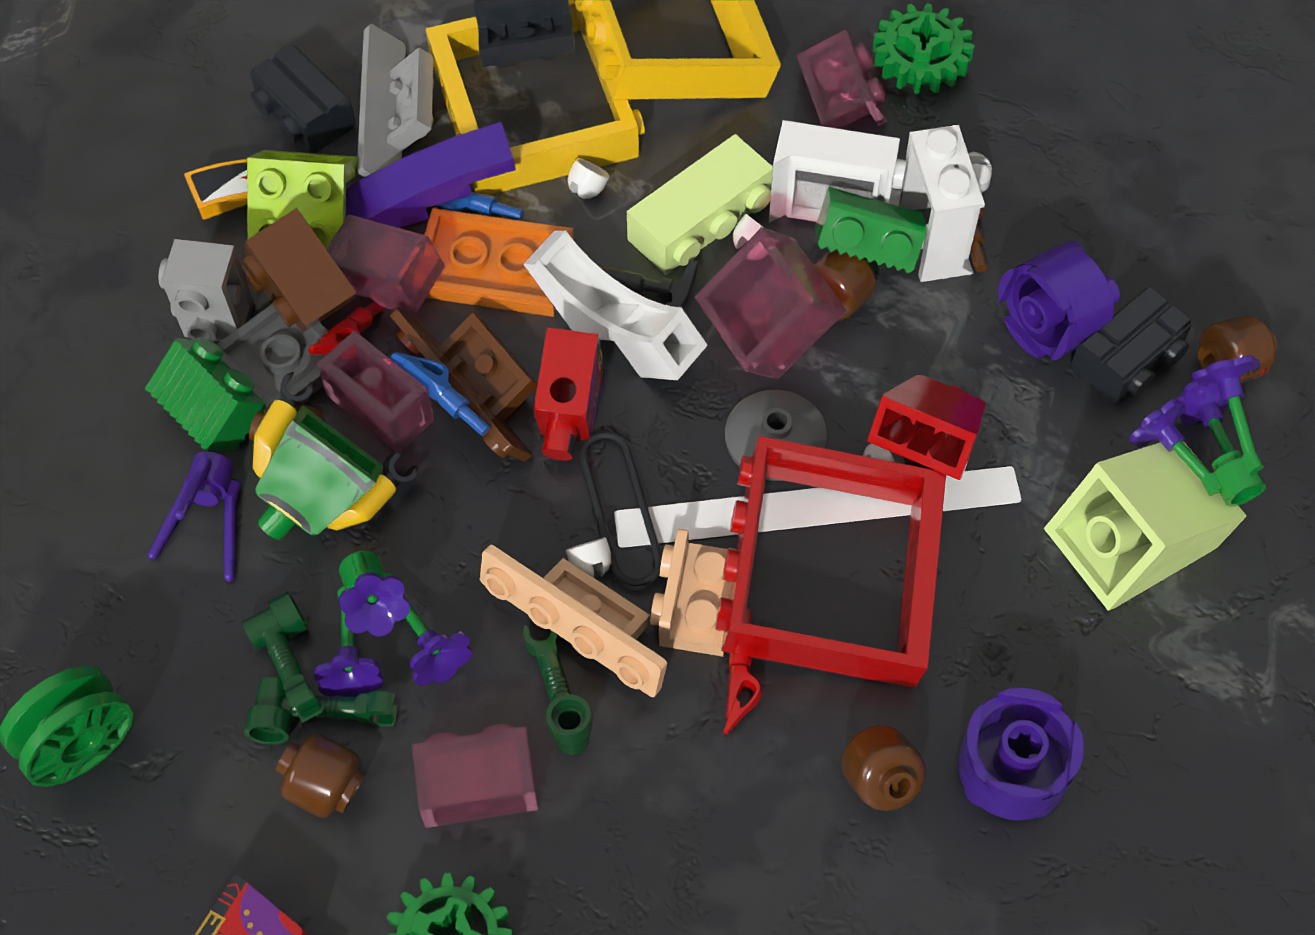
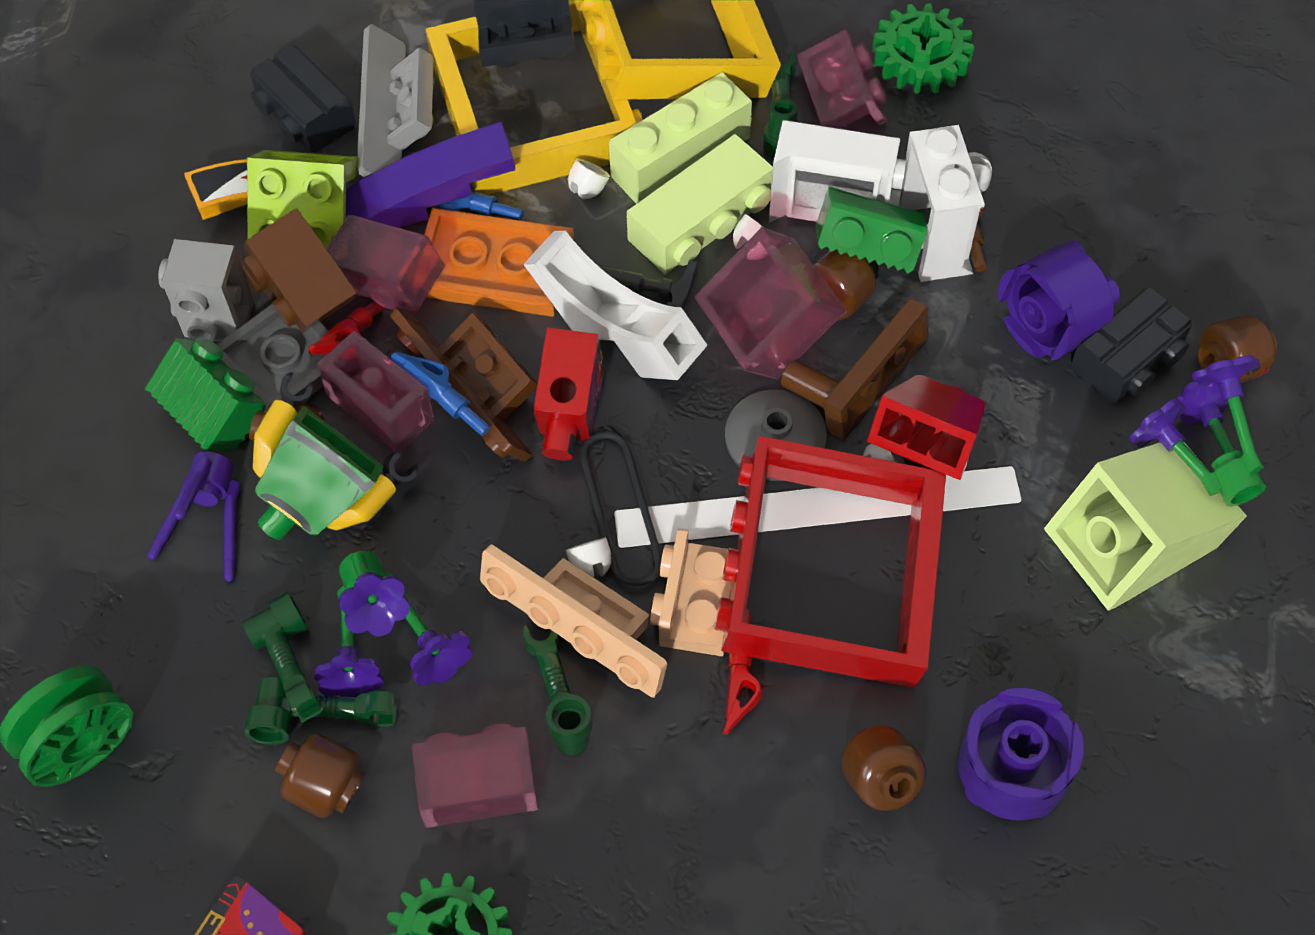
none -> yellowish green brick [609,72,752,204]
none -> dark green brick [763,52,798,156]
none -> reddish brown piece [781,298,928,441]

